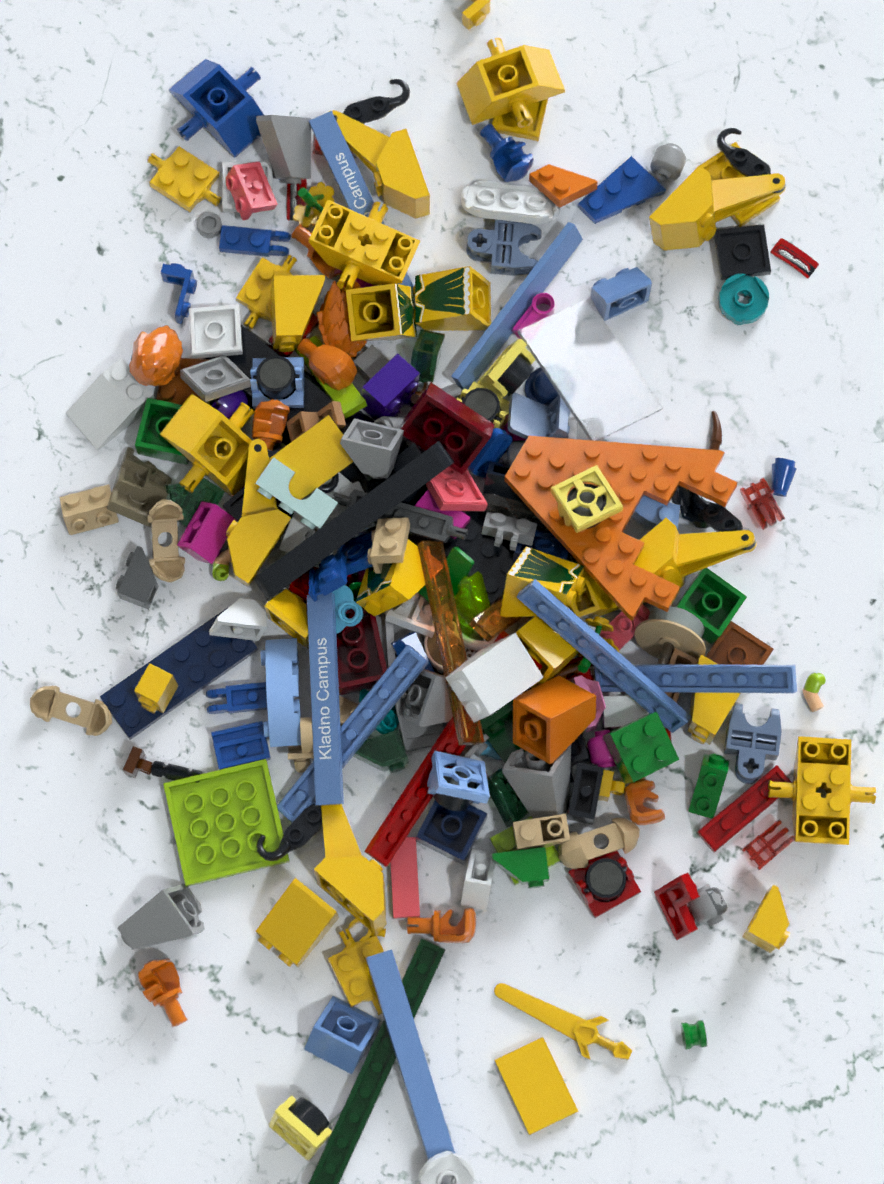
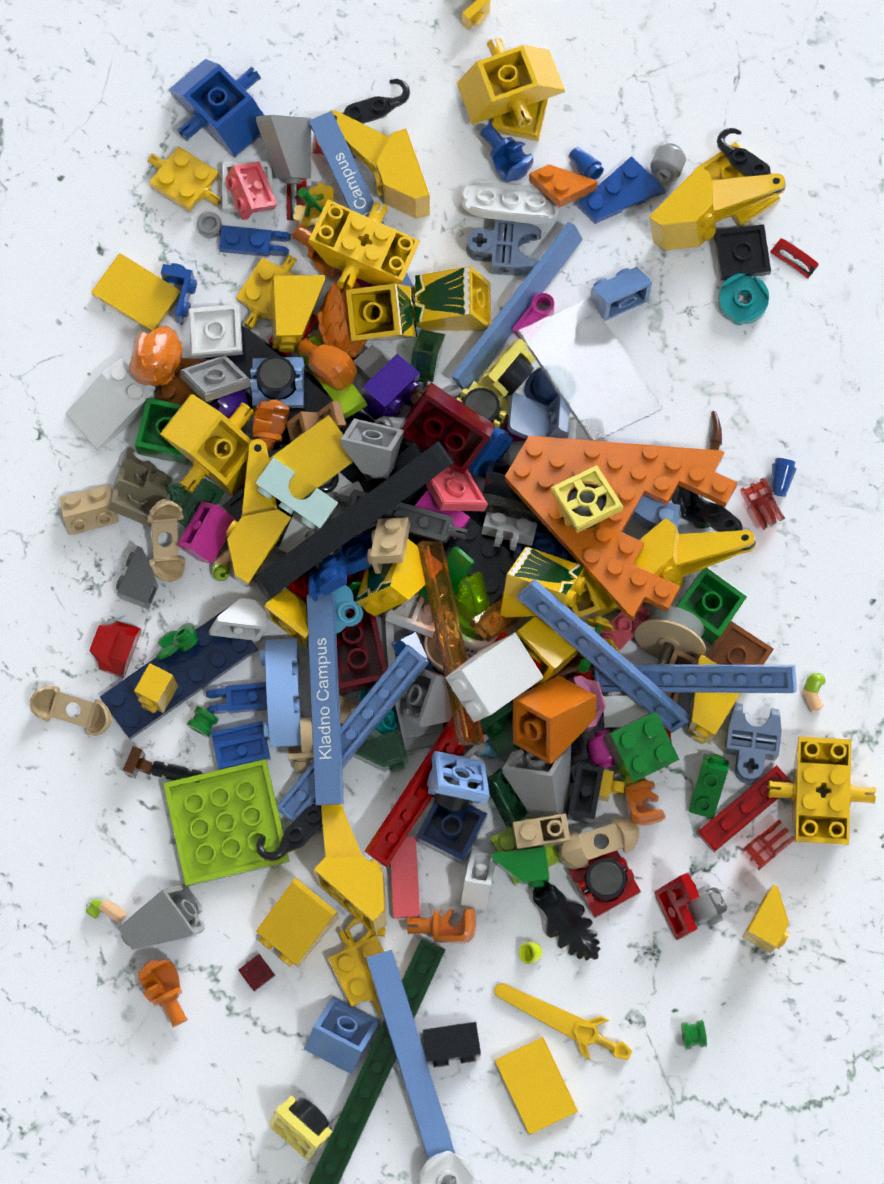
none -> light nougat arm [86,899,127,923]
none -> red slope [89,621,142,678]
none -> yellow tile [91,253,181,332]
none -> green plate [156,623,198,660]
none -> green wheel [186,707,219,738]
none -> dark red tile [238,954,276,992]
none -> black brick [423,1022,481,1068]
none -> neon yellow hinge [519,942,542,964]
none -> black plant [533,882,601,961]
none -> blue cone [568,147,604,180]

